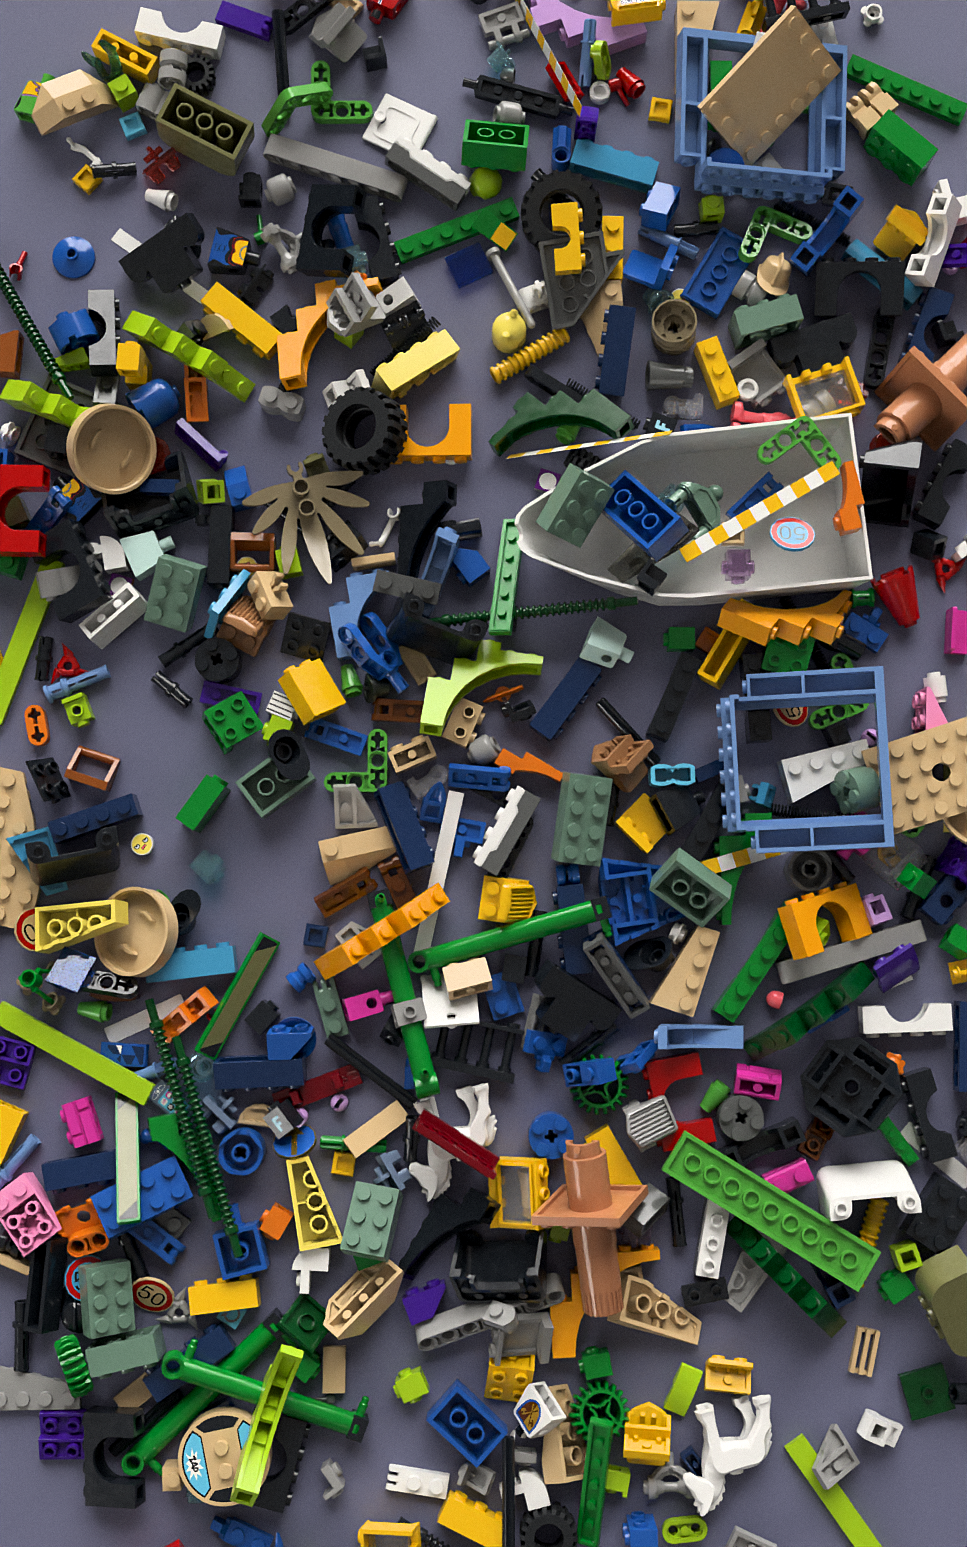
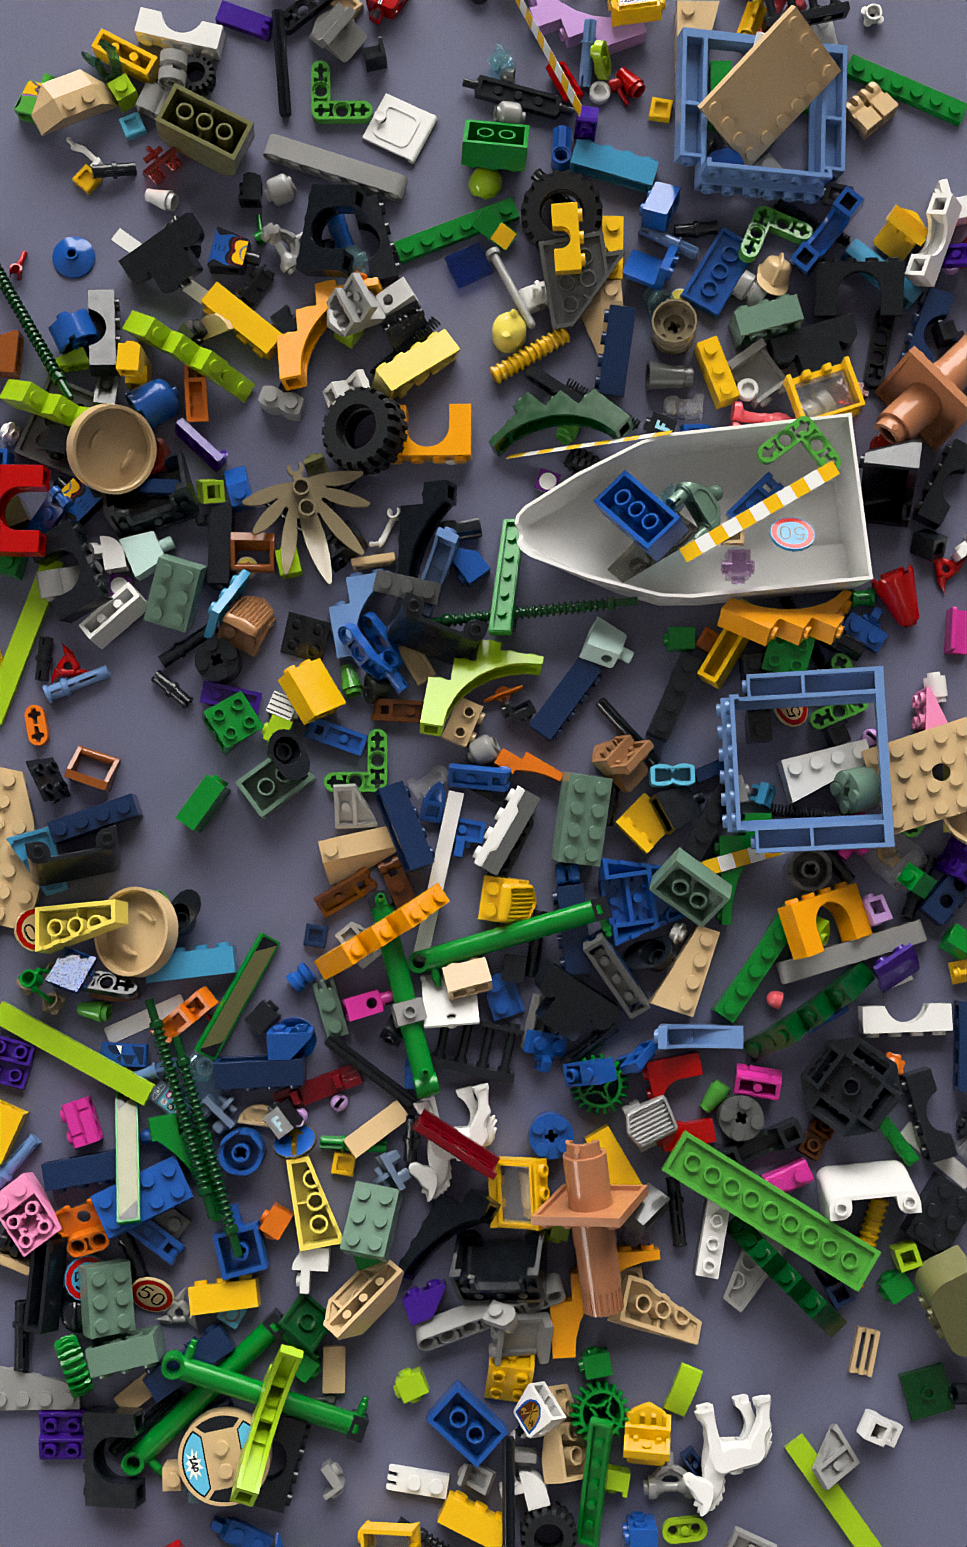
lime brick [61,692,95,728] -> none
tile [131,833,154,855] -> none
clear light blue brick [189,850,226,884] -> none
tan brick [247,571,293,620] -> none
bright green beam [261,82,333,137] -> none
dark grey piece [385,135,471,211] -> none
tan brick [388,735,437,775] -> none
light grey plate [478,1,530,51] -> none
sand green brick [536,463,615,548] -> none
black panel [634,557,667,596] -> none
black hinge [680,1277,729,1308] -> none
lime brick [698,195,725,223] -> none
yellow bracket [704,1355,753,1396] -> none
orange slope [833,460,865,536] -> none
green brick [863,109,939,187] -> none

